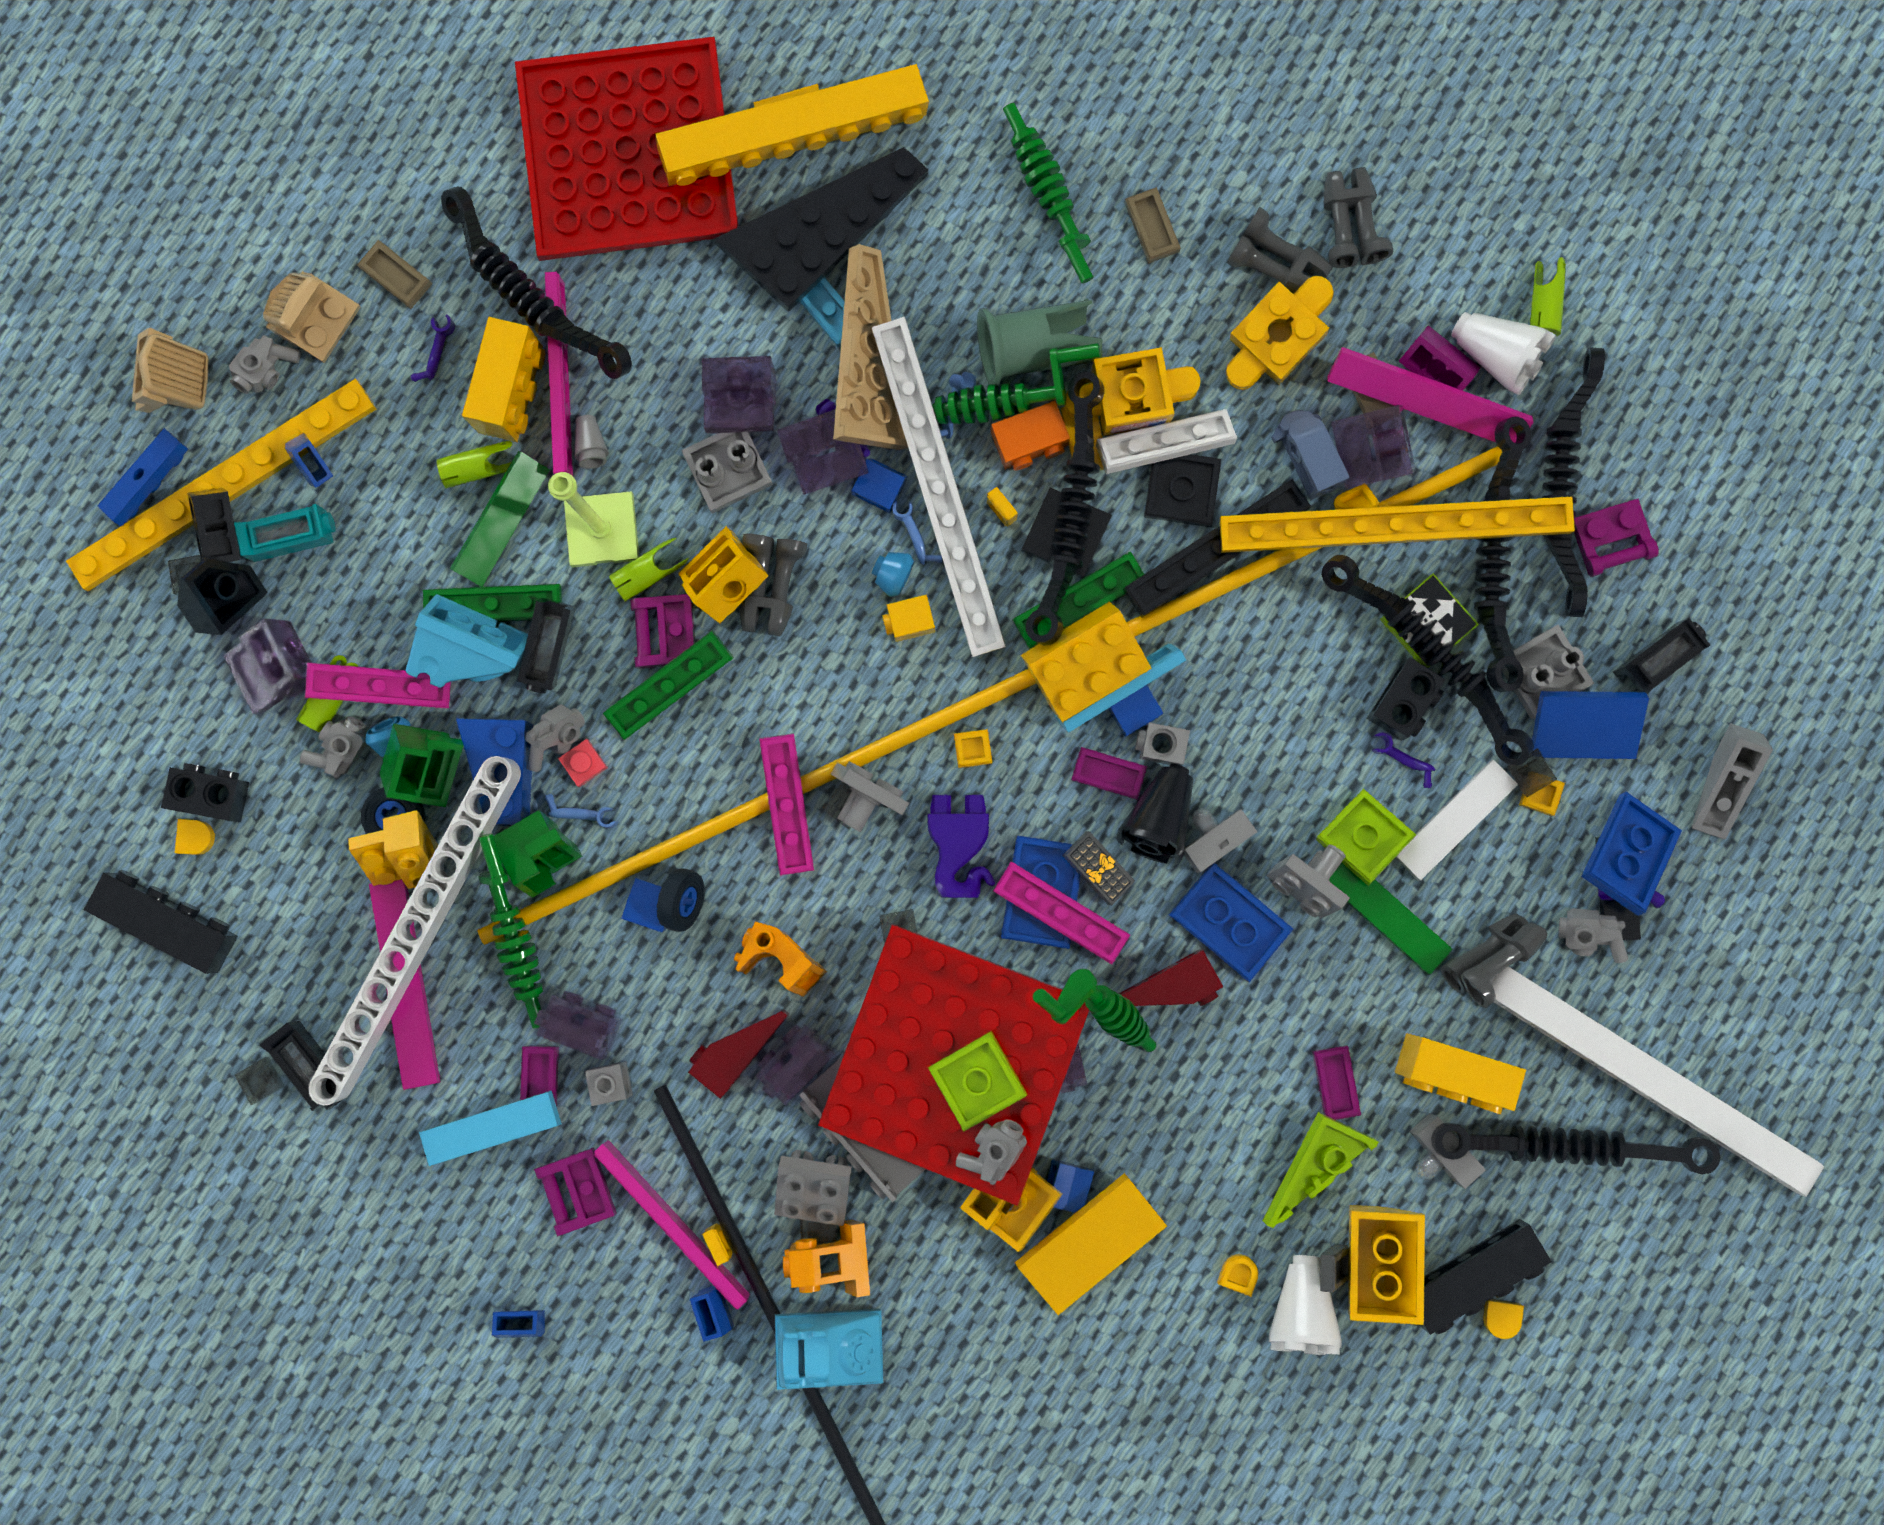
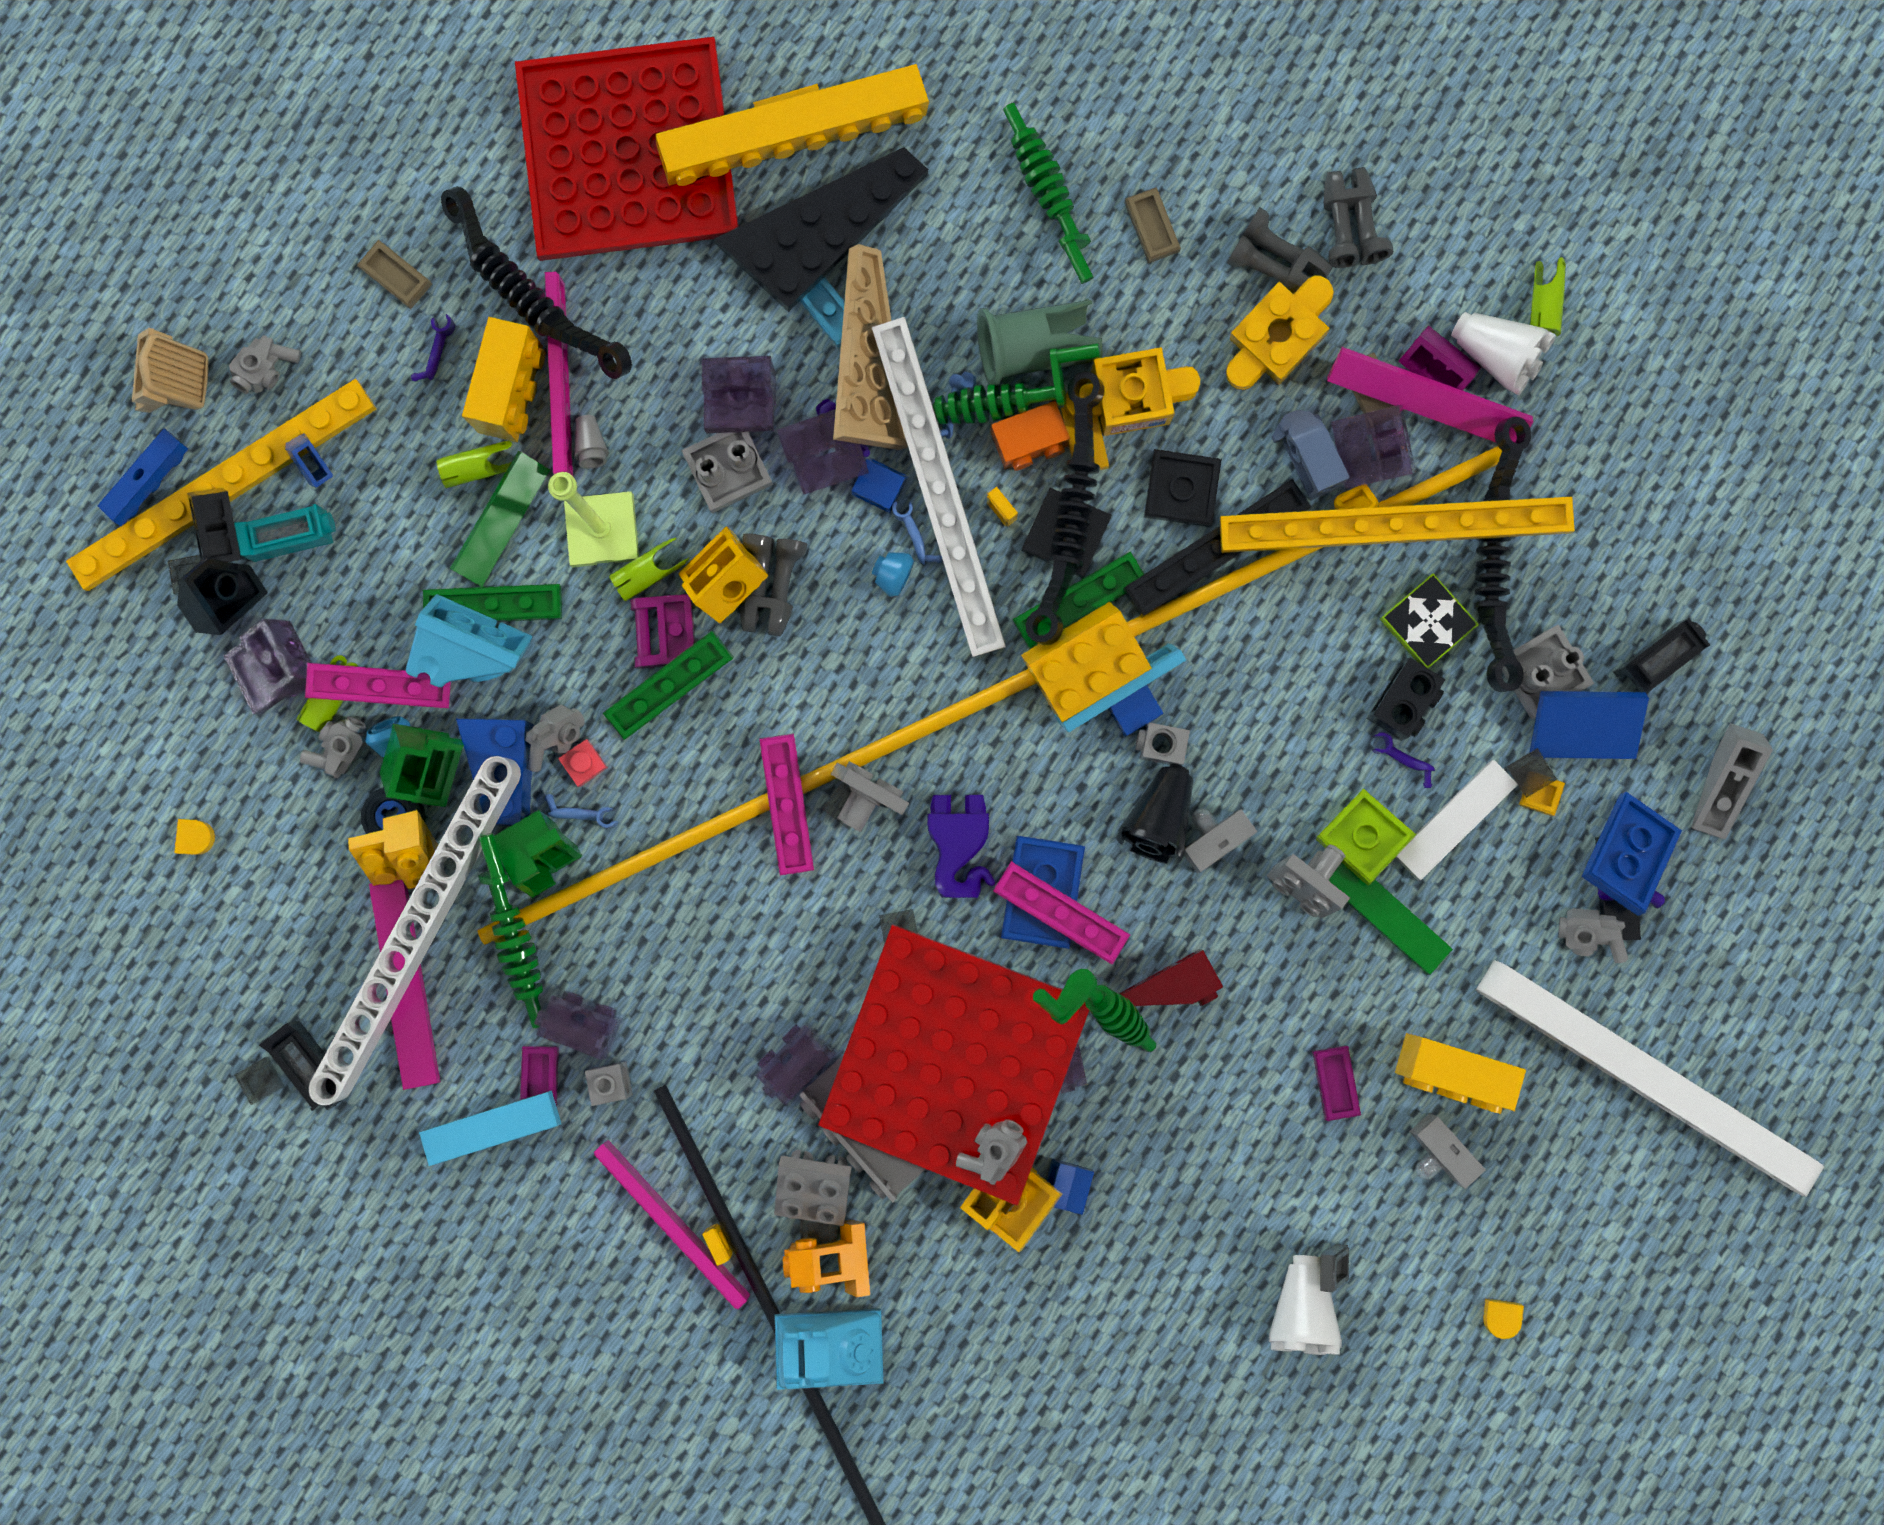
black brick [83,870,238,974] -> none
black brick [161,763,250,822] -> none
tan piece [263,271,361,363] -> none
blue piece [491,1310,545,1338] -> none
black window [517,598,576,693] -> none
magenta plate [534,1147,617,1236] -> none
blue piece [621,878,667,932] -> none
black bush [657,868,705,932] -> none
dark red slope [688,1010,789,1099] -> none
blue piece [690,1285,734,1342] -> none
light orange tile [734,921,827,997] -> none
yellow brick [882,594,935,642] -> none
lime tile [928,1031,1028,1131] -> none
yellow tile [954,729,992,768] -> none
yellow tile [1015,1173,1167,1315] -> none
dark grey tile [1062,831,1135,905] -> none
magenta tile [1071,747,1147,800] -> none
white tile [1096,409,1237,474] -> none
blue tile [1168,863,1293,982] -> none
yellow tile [1217,1254,1258,1297] -> none
lime wing [1262,1112,1379,1228] -> none
black piece [1321,555,1534,765] -> none
yellow slope [1348,1205,1425,1325] -> none
black brick [1421,1219,1552,1335] -> none
black piece [1431,1123,1721,1175] -> none
dark grey piece [1441,913,1547,1008] -> none
black piece [1542,347,1605,617] -> none
magenta plate [1574,498,1659,577] -> none

